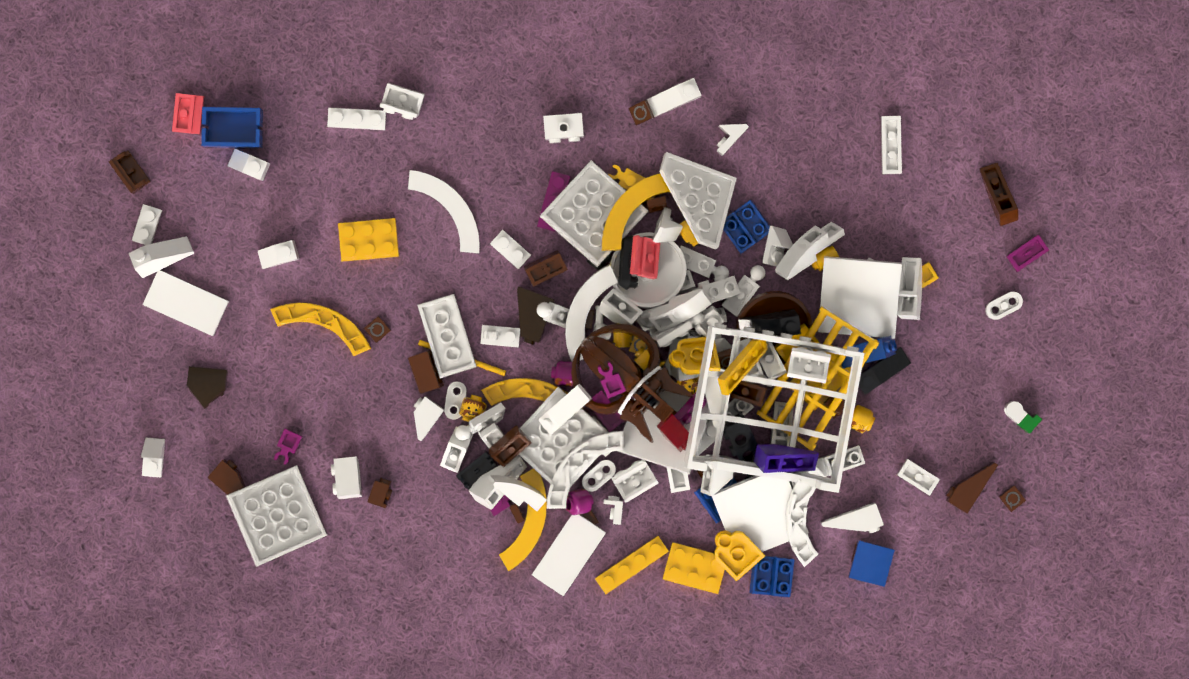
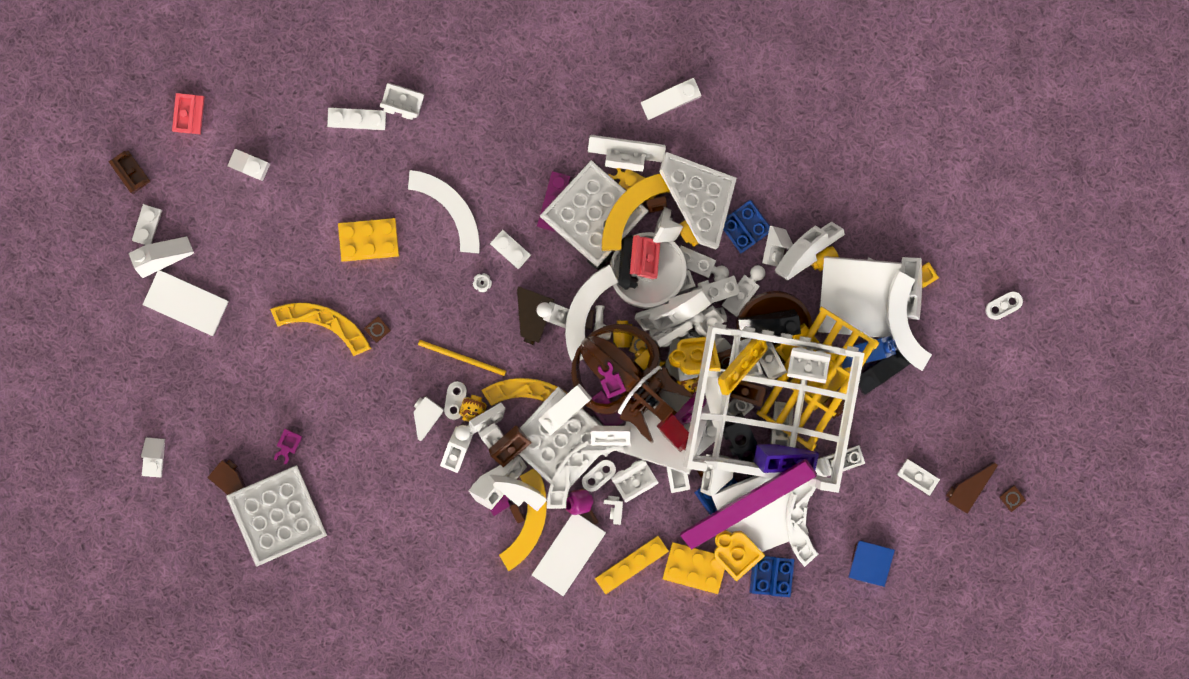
dark brown slope [187,366,228,409] -> none
blue piece [201,107,263,148] -> none
white slope [258,240,299,269] -> none
white brick [331,456,362,499] -> none
reddish brown brick [368,478,392,508] -> none
reddish brown hinge [408,350,444,394] -> none
white tile [417,294,476,378] -> none
black hinge [456,451,498,490] -> none
white plate [480,325,520,347] -> none
reddish brown hinge [524,250,568,287] -> none
white brick [543,113,584,143] -> none
magenta head [551,361,573,387] -> none
white slope [598,288,643,325] -> none
reddish brown tile [628,100,654,126] -> none
white slope [717,124,749,156] -> none
white slope [820,503,884,533] -> none
yellow head [851,405,875,433] -> none
white plate [881,116,902,174] -> none
reddish brown slope [979,163,1018,226] -> none
leg [1004,401,1042,434] -> none
magenta plate [1006,234,1049,272] -> none
none -> white plate [473,273,492,292]
none -> white bracket [588,135,666,171]
none -> white plate [591,426,630,445]
none -> magenta tile [680,459,817,550]
none -> white tile [886,270,932,371]

